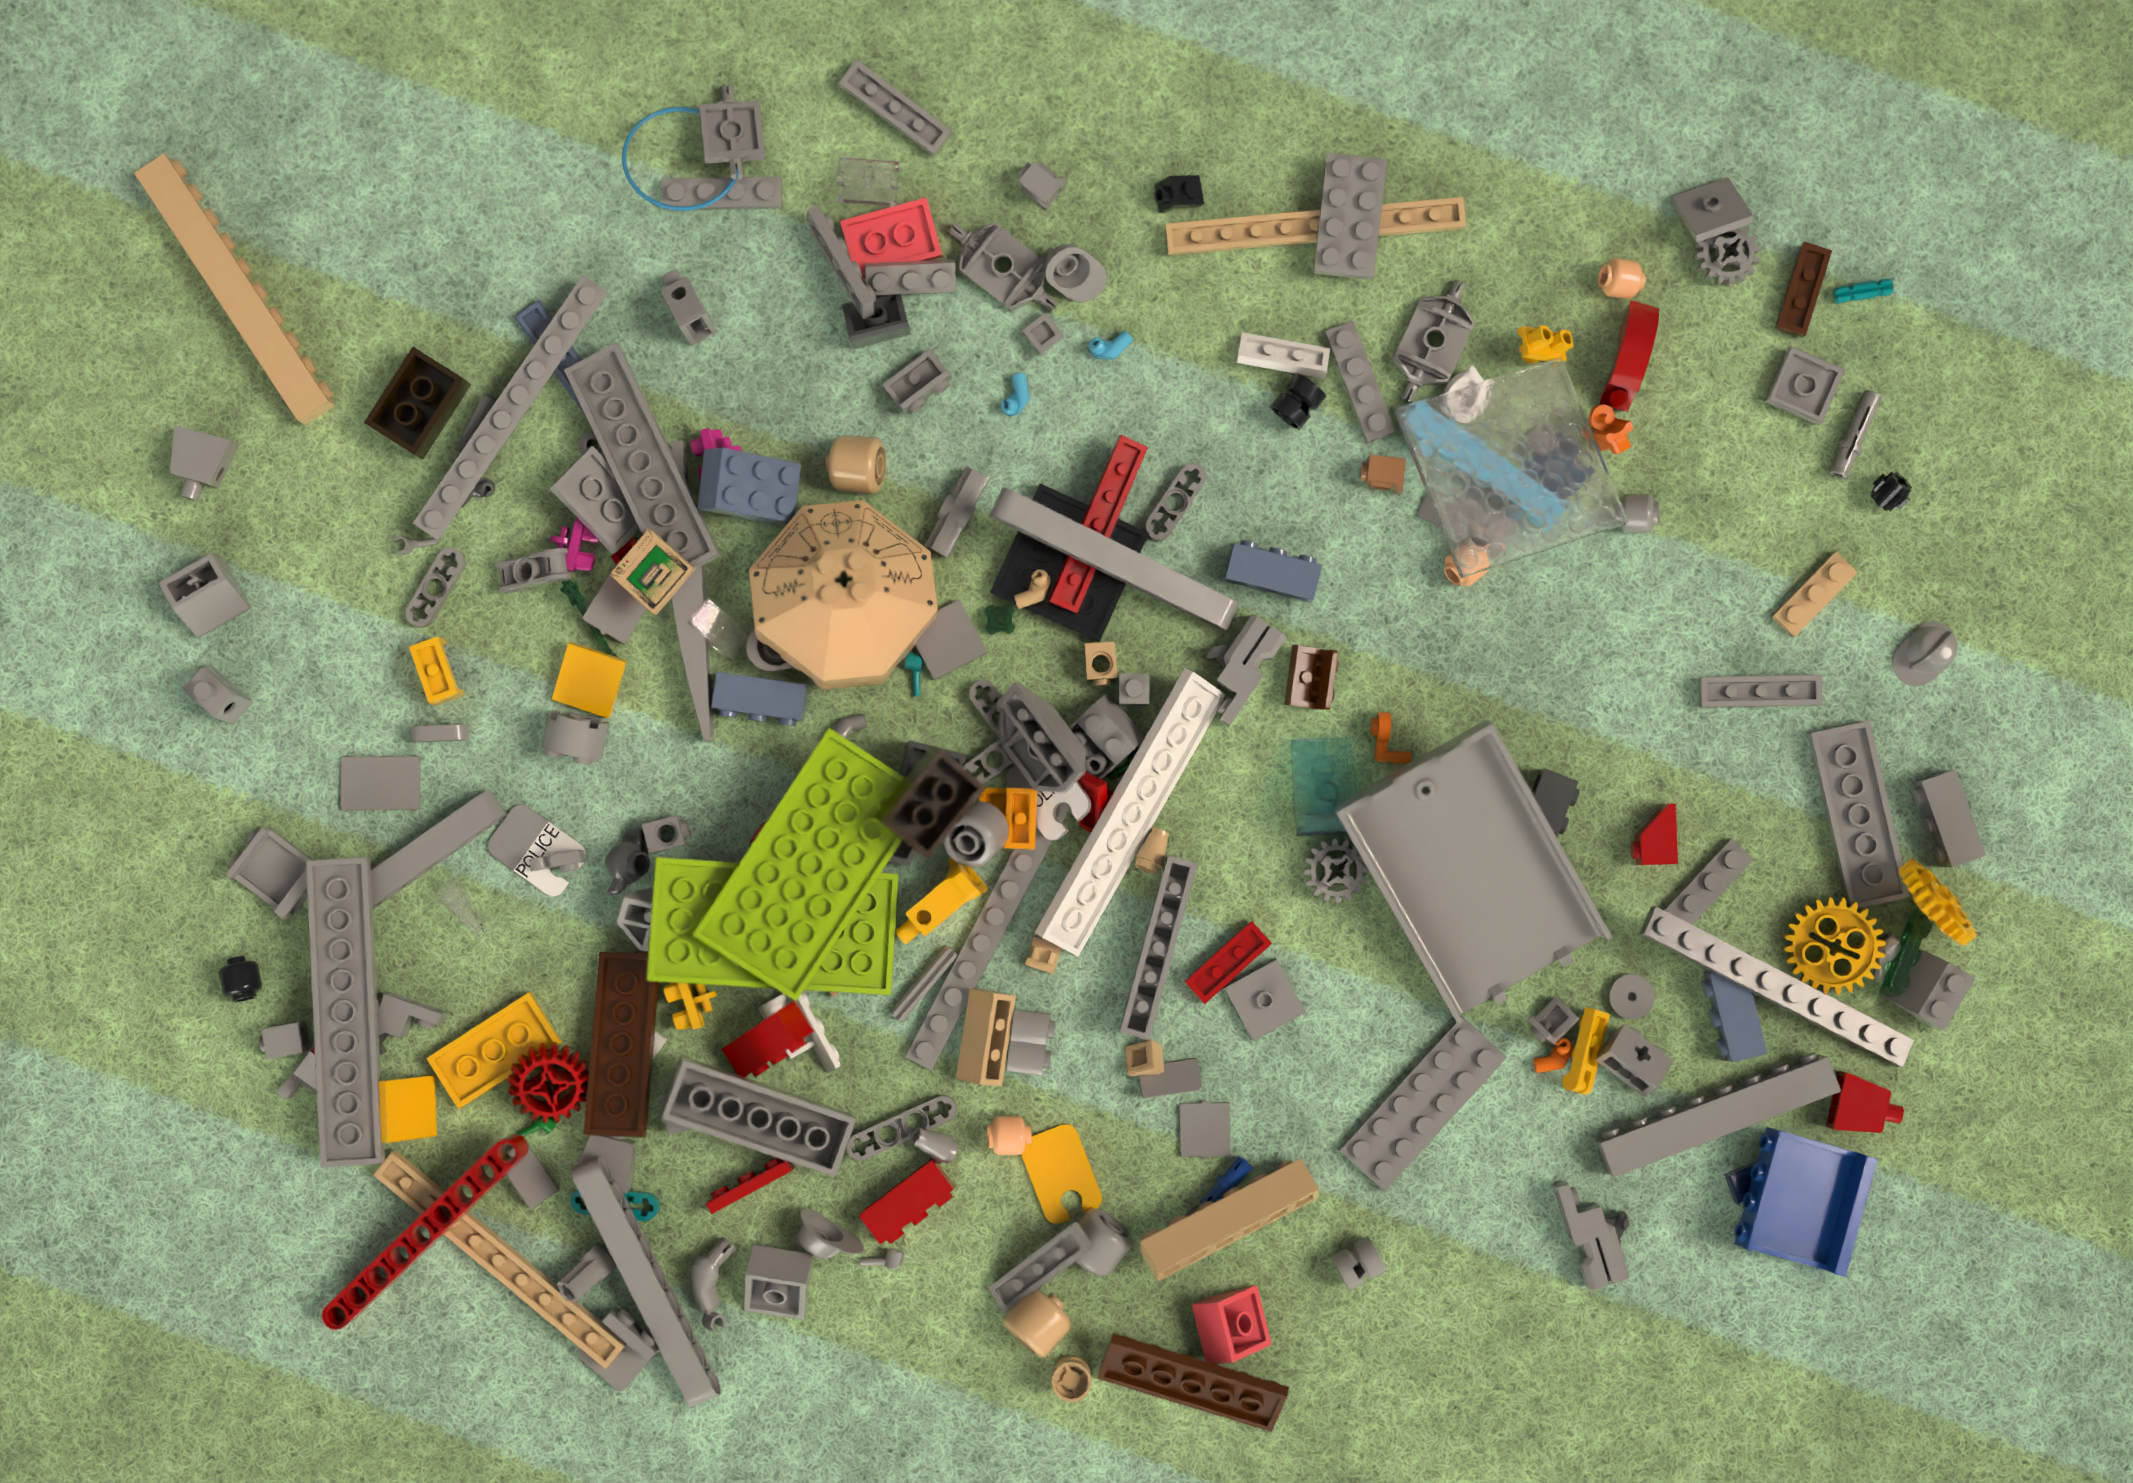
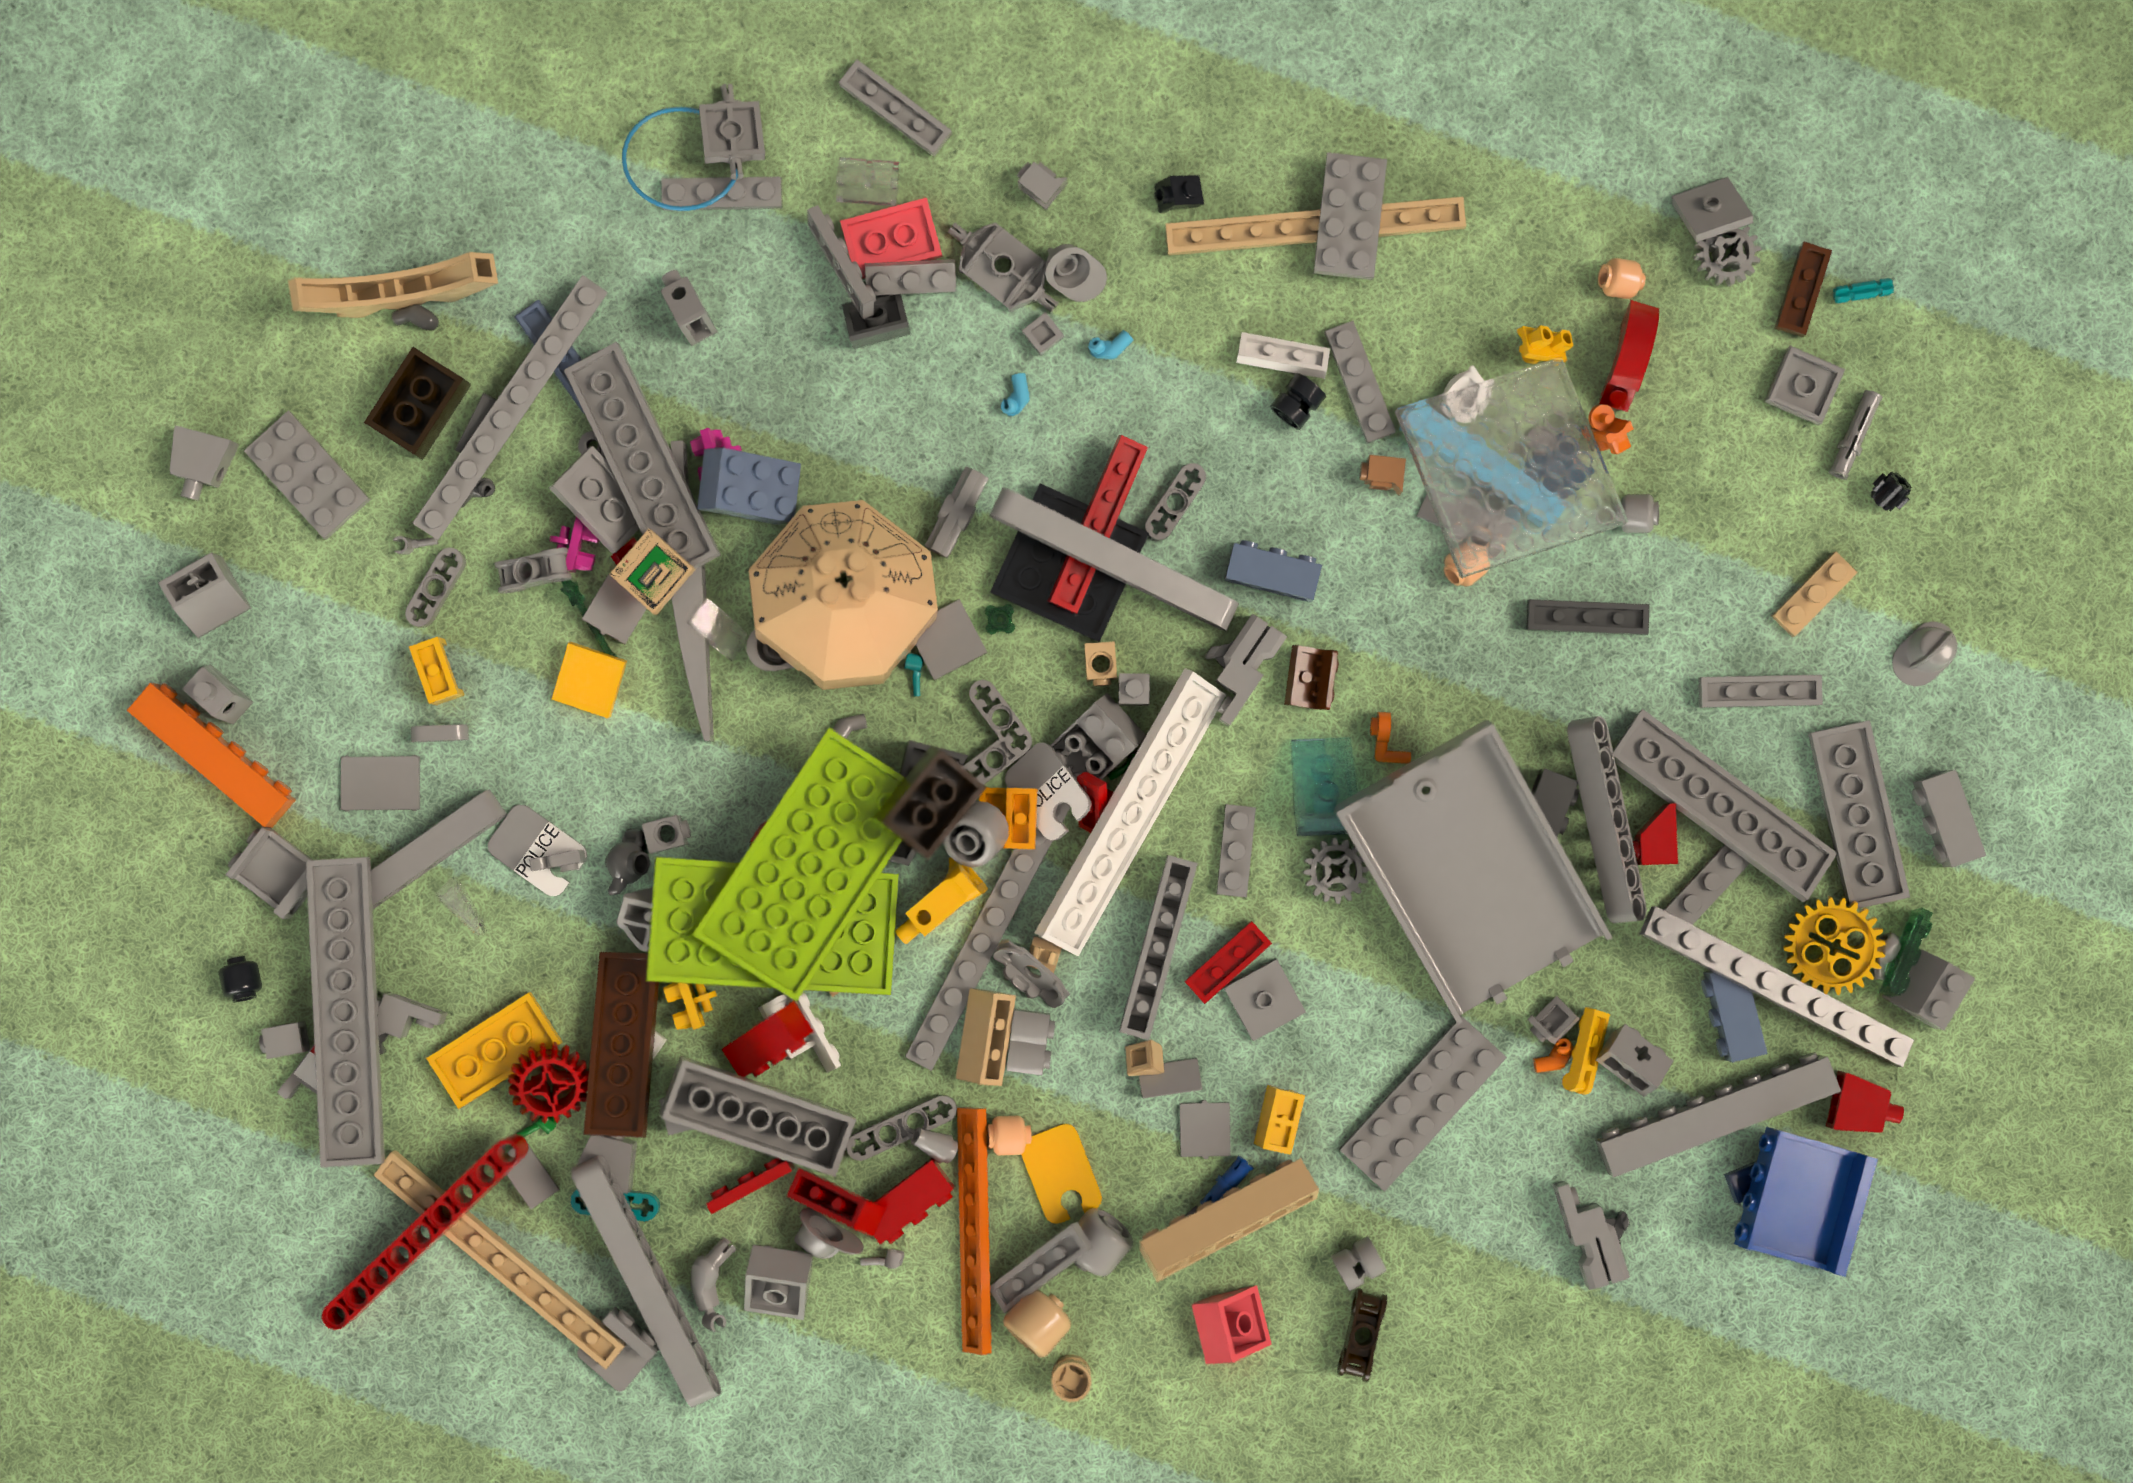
tan brick [134,153,335,425] -> none
yellow tile [378,1075,437,1143] -> none
light grey brick [542,710,609,765] -> none
light grey piece [557,1243,617,1304] -> none
sand blue brick [711,672,809,726] -> none
tan head [825,435,886,494] -> none
light grey bracket [882,349,952,415] -> none
light grey axle [890,946,958,1022] -> none
light grey wedge [997,682,1086,792] -> none
tan arm [1013,569,1051,610] -> none
reddish brown plate [1097,1333,1289,1432] -> none
tan cone [1134,827,1169,875] -> none
light grey plate [1392,279,1475,404] -> none
light grey piece [1609,974,1655,1019] -> none
yellow gear [1898,859,1977,946] -> none
none -> orange brick [127,683,296,828]
none -> light grey plate [244,411,371,540]
none -> tan arch [288,252,498,318]
none -> dark grey arm [392,304,439,331]
none -> red brick [786,1168,886,1236]
none -> orange plate [957,1107,992,1355]
none -> light grey piece [993,939,1070,1008]
none -> light grey plate [1216,804,1256,897]
none -> yellow hinge [1253,1085,1305,1155]
none -> dark brown piece [1337,1288,1387,1382]
none -> dark grey plate [1526,599,1650,635]
none -> light grey beam [1567,716,1647,923]
none -> light grey plate [1613,709,1837,902]

